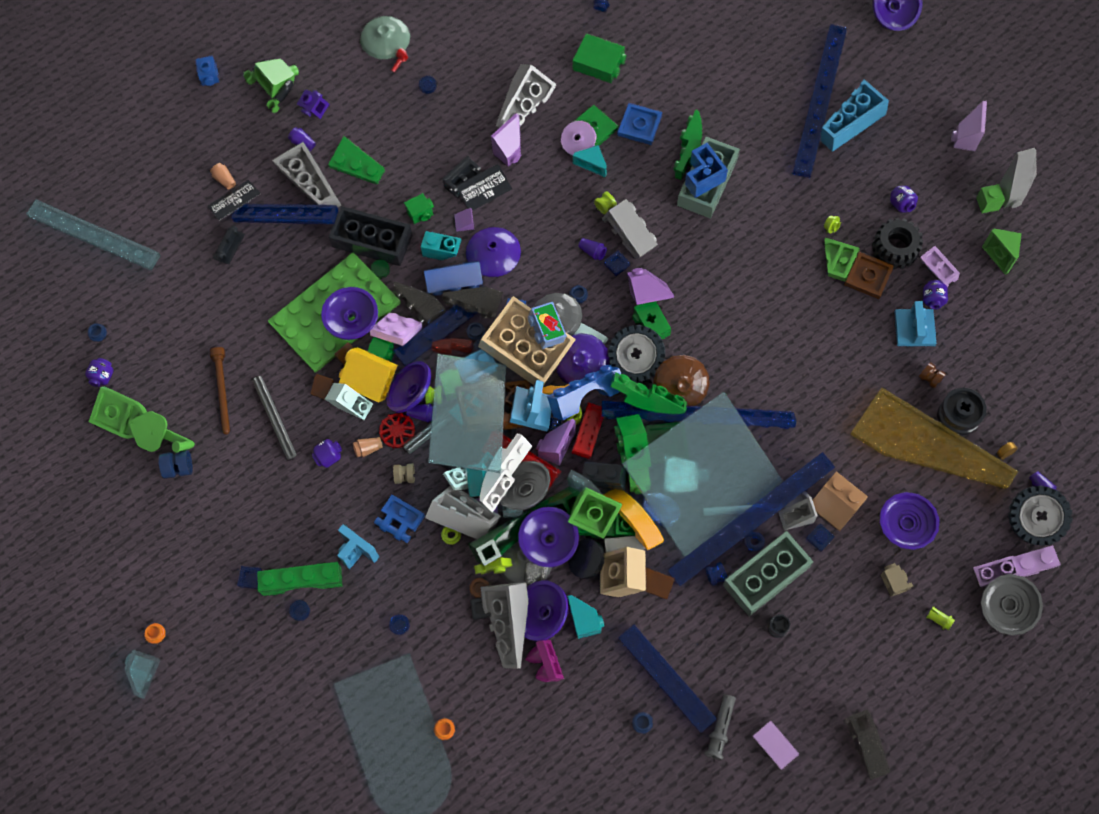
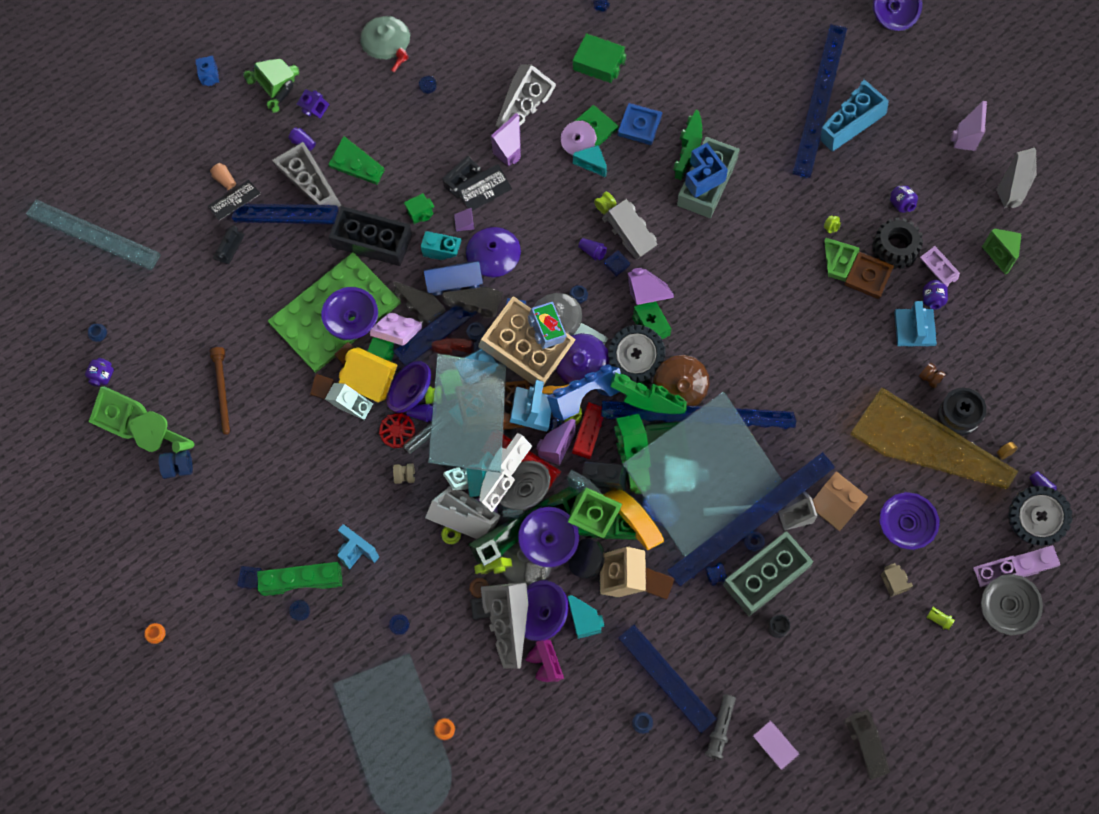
clear light blue slope [125,650,161,699] -> none
dark grey axle [252,376,297,460] -> none
dark purple head [312,439,342,468] -> none
nougat cone [353,437,383,458] -> none
dark green tile [371,260,390,279] -> none
blue plate [374,495,425,543] -> none
light grey slope [604,536,646,553] -> none
clear blue plate [806,524,835,552] -> none
bright green brick [976,184,1005,213] -> none

